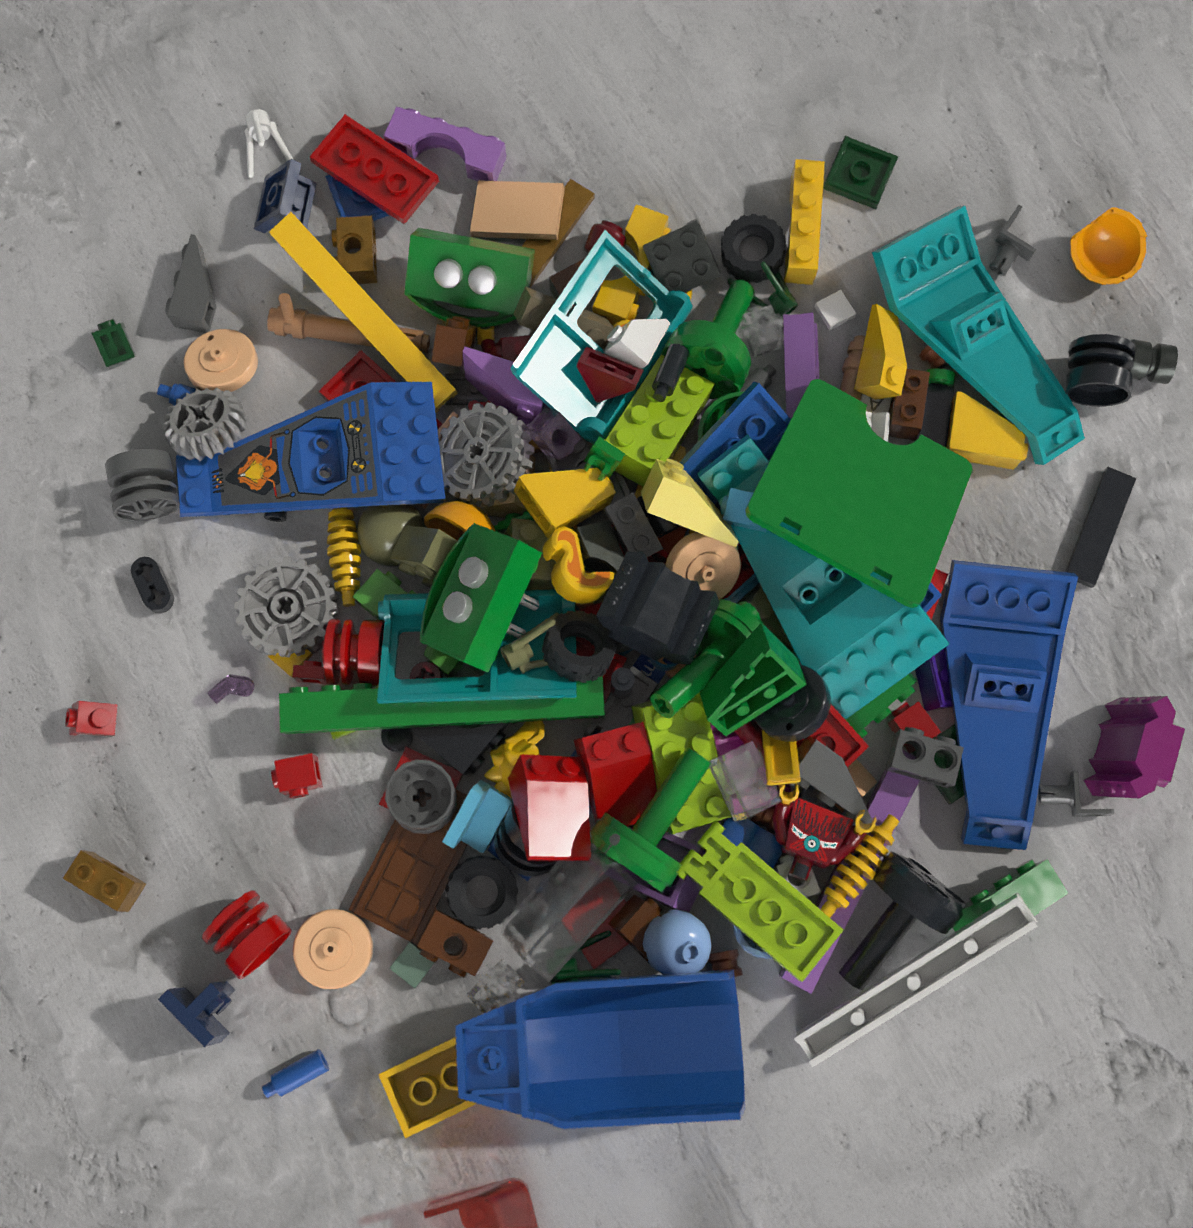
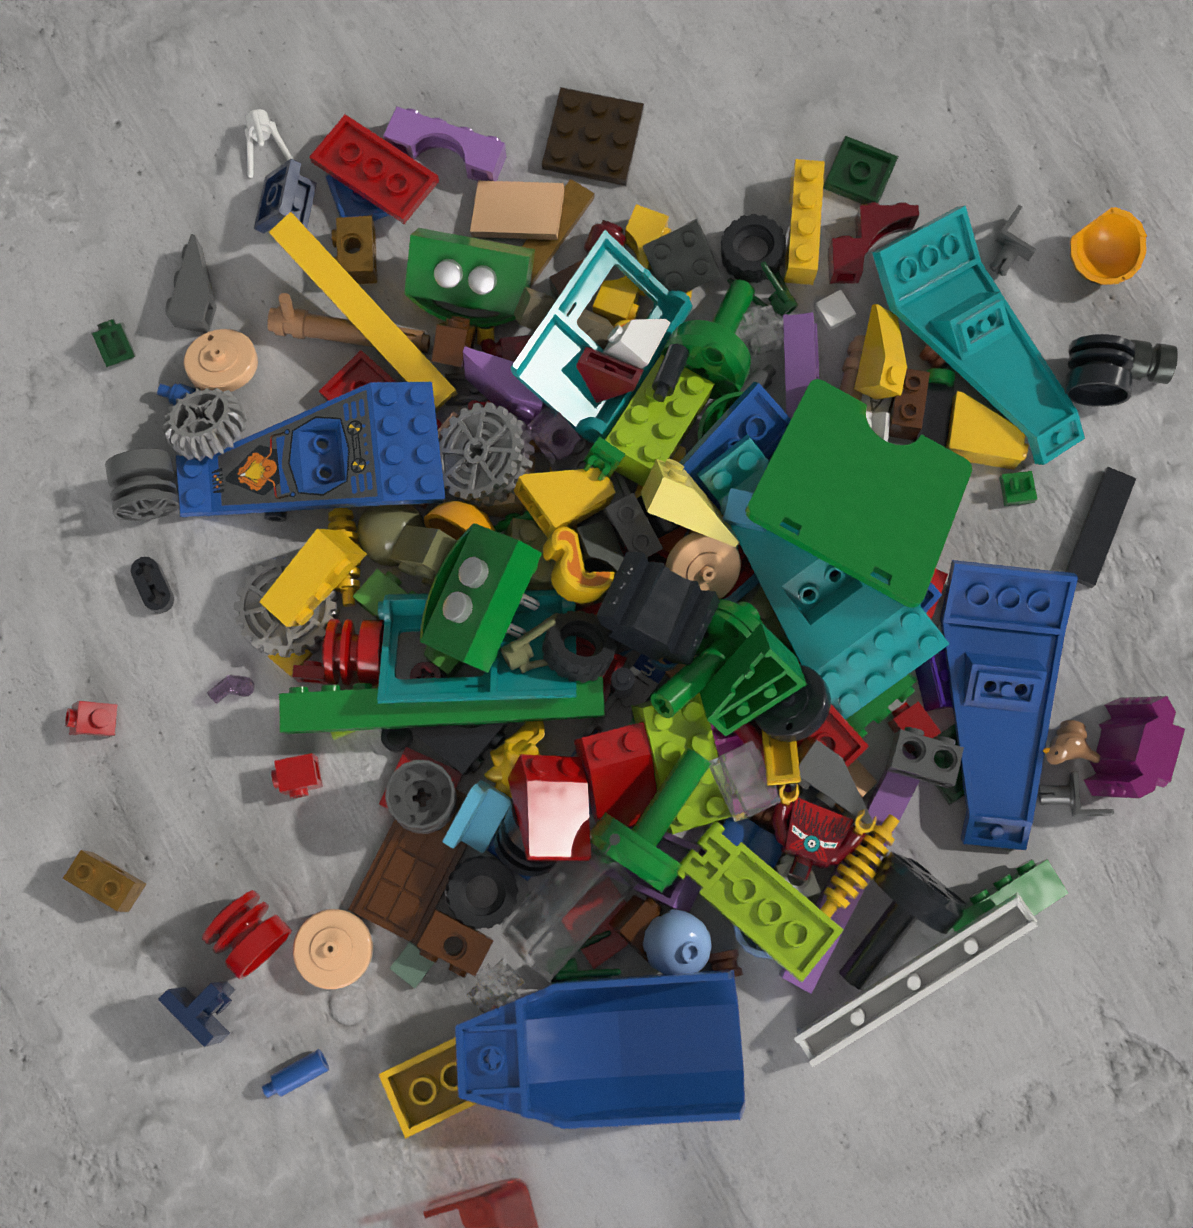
none -> yellow wedge [259,529,367,627]
none -> dark brown plate [542,87,644,186]
none -> dark red arch [828,202,919,284]
none -> green tile [999,471,1037,506]
none -> medium nougat animal [1043,720,1100,765]

